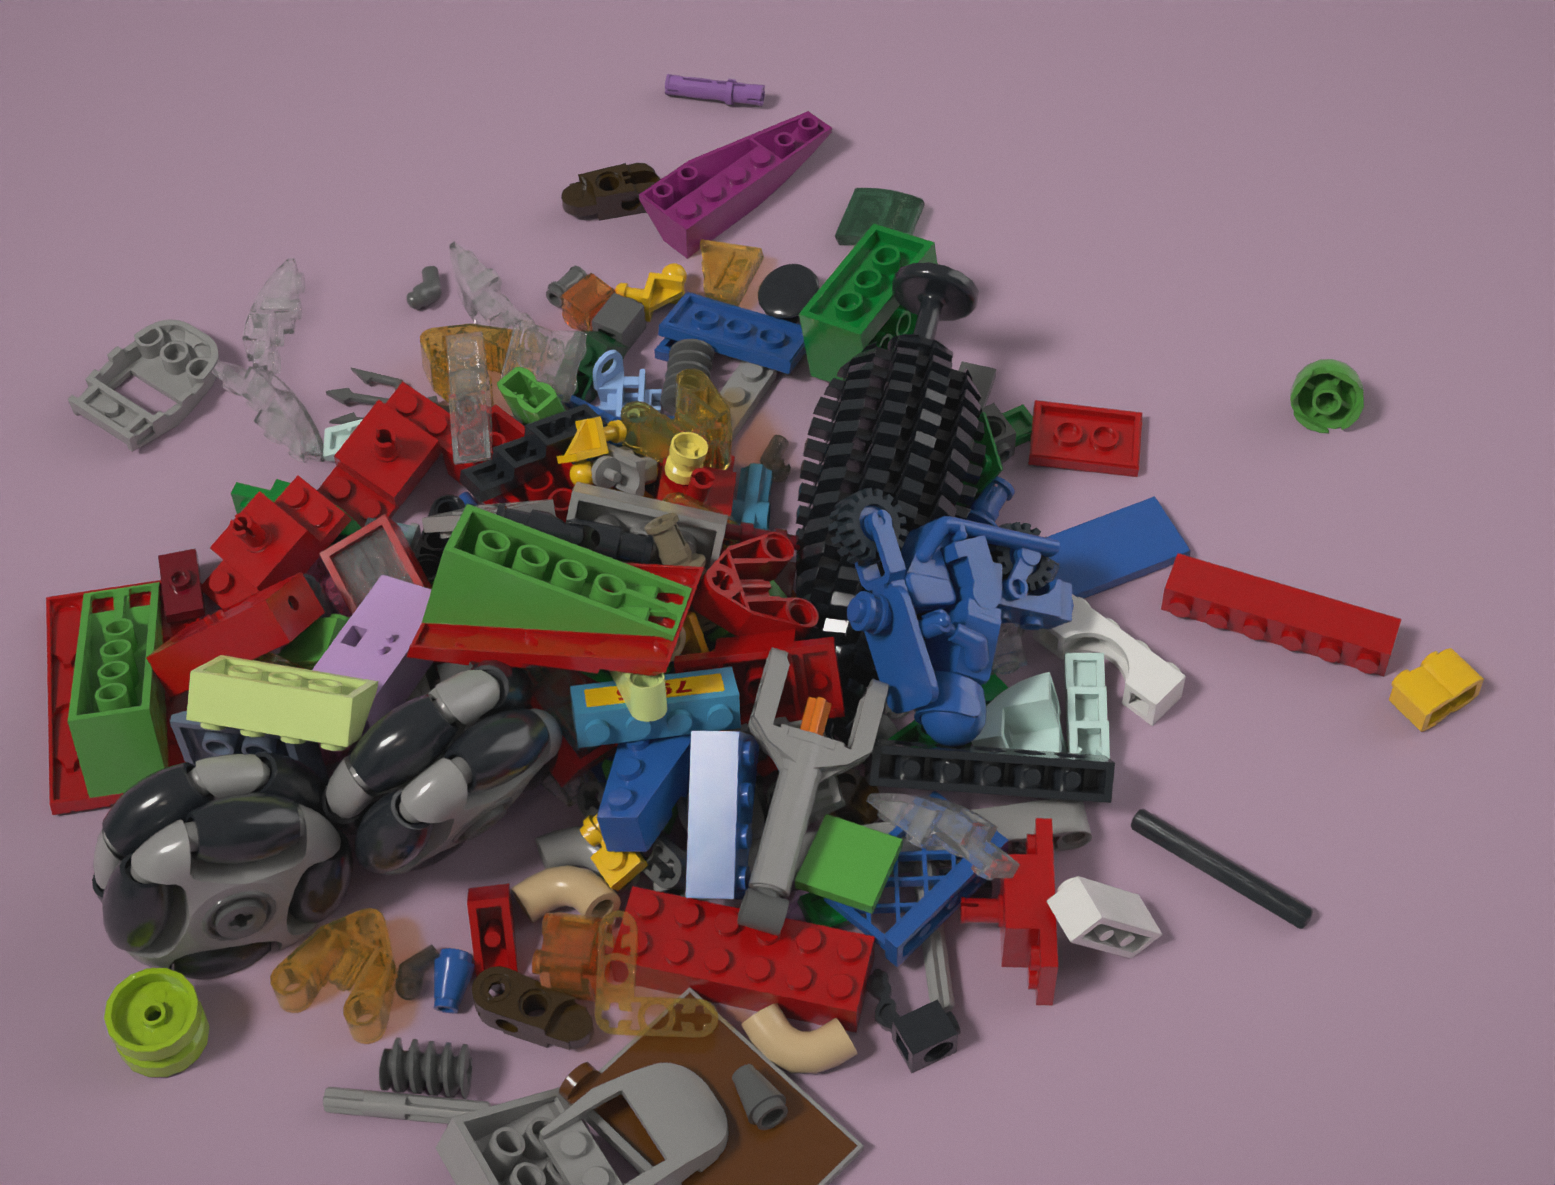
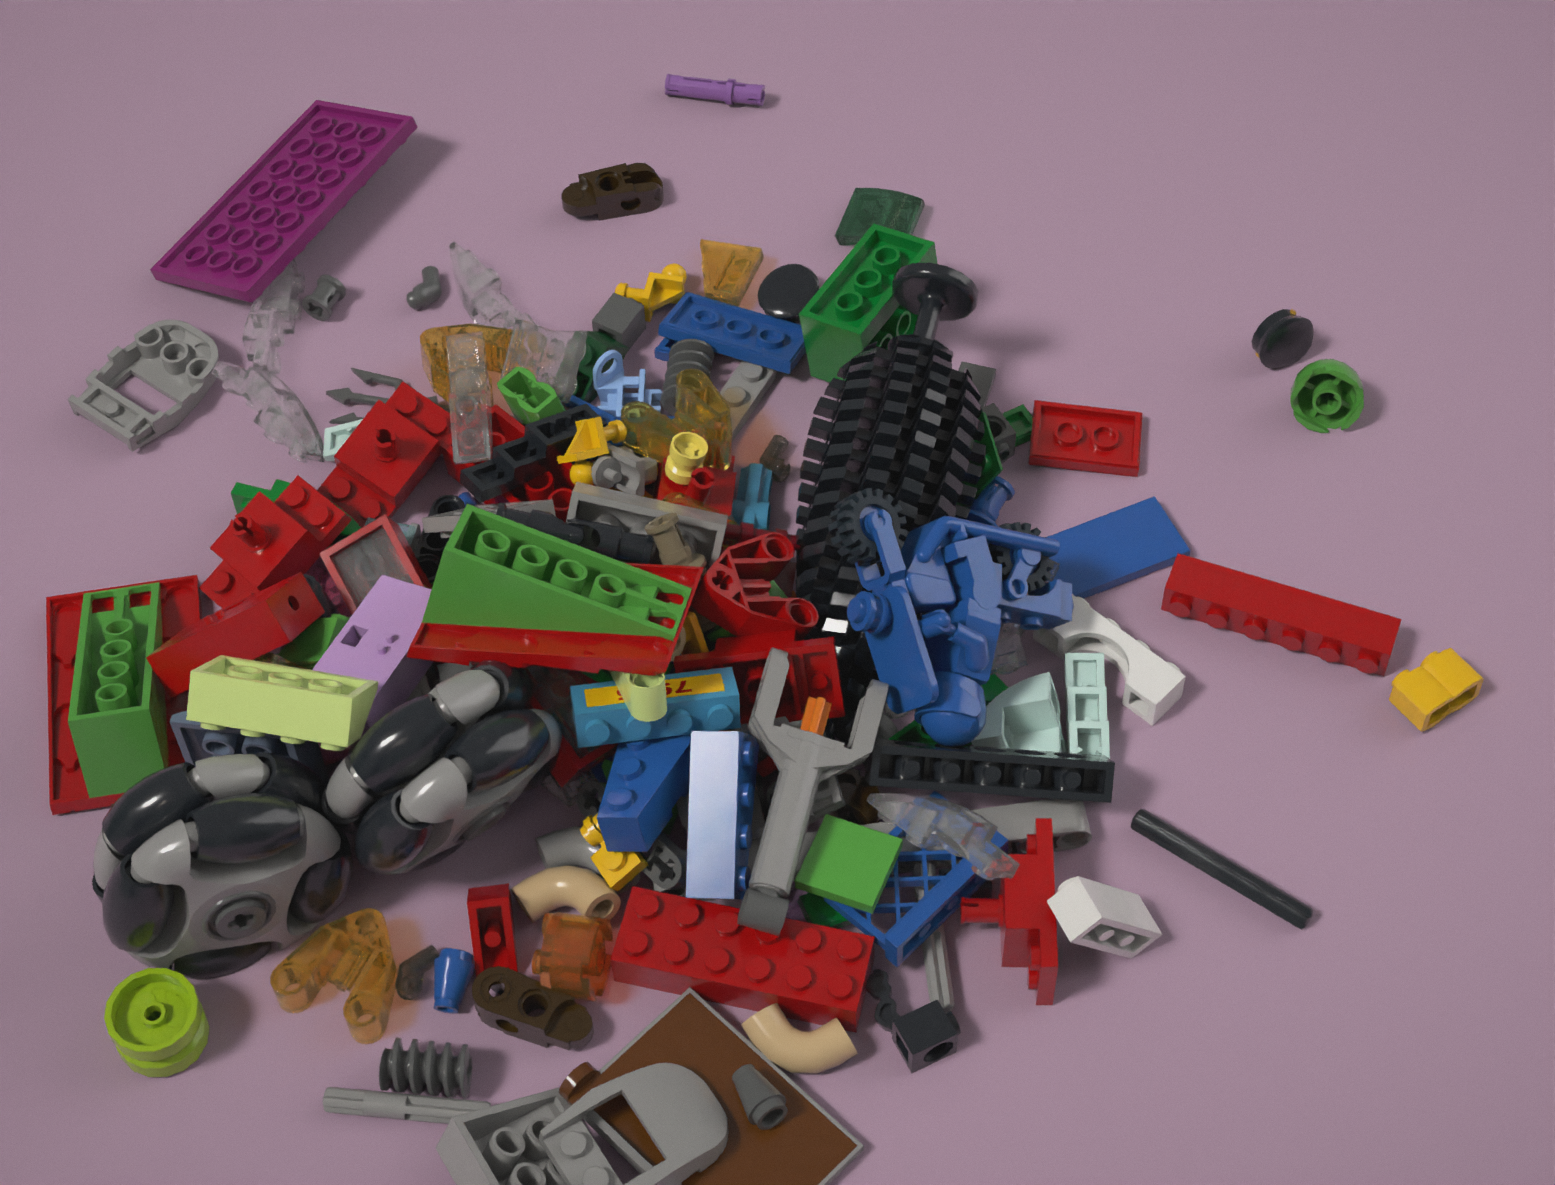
dark red plate [158,548,206,623] -> none
dark grey pin [546,265,589,307] -> none
clear orange brick [561,273,616,331] -> none
clear yellow beam [595,910,719,1038] -> none
magenta wedge [639,111,832,259] -> none
none -> magenta plate [150,100,418,303]
none -> dark grey bush [302,275,346,321]
none -> black piece [1251,309,1314,369]

